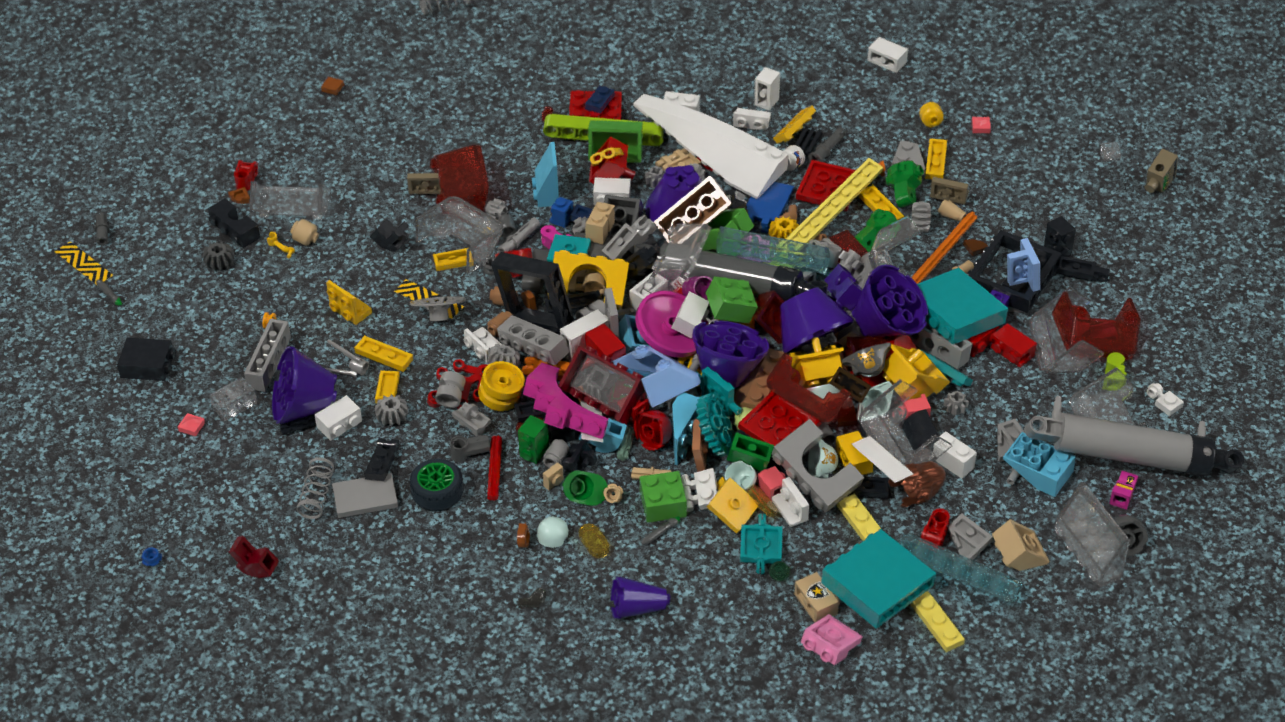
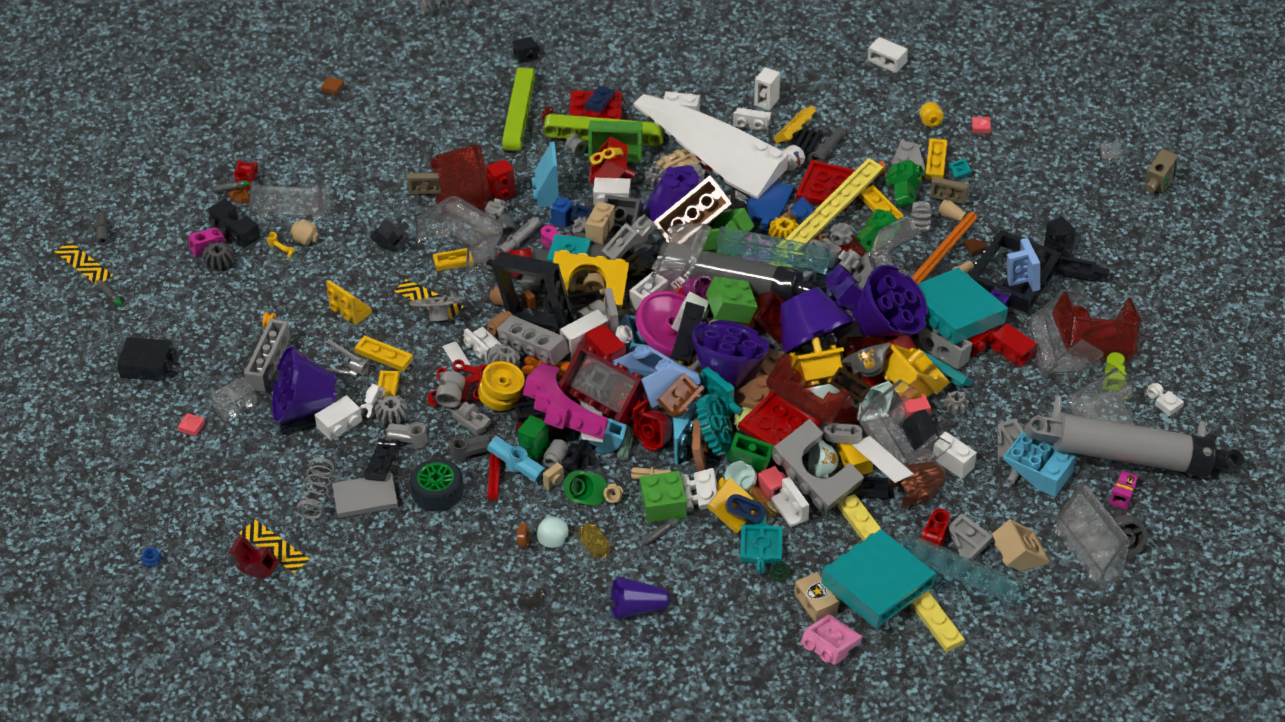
none -> dark pink leg [189,228,226,258]
none -> dark grey piece [212,180,250,192]
none -> sticker [239,520,310,573]
none -> white plate [359,383,386,419]
none -> light grey piece [387,422,428,448]
none -> white sticker [443,341,471,367]
none -> red brick [485,159,516,201]
none -> medium azure piece [487,436,546,483]
none -> lime beam [502,67,535,152]
none -> black brick [512,36,539,64]
none -> light grey wheel [565,134,587,156]
none -> white plate [616,325,633,344]
none -> dark orange bracket [656,373,705,418]
none -> black plate [670,302,705,363]
none -> dark blue plate [725,494,766,524]
none -> blue brick [790,196,815,221]
none -> light grey beam [824,423,862,444]
none -> light grey gear [830,222,853,246]
none -> teal tile [949,158,972,181]

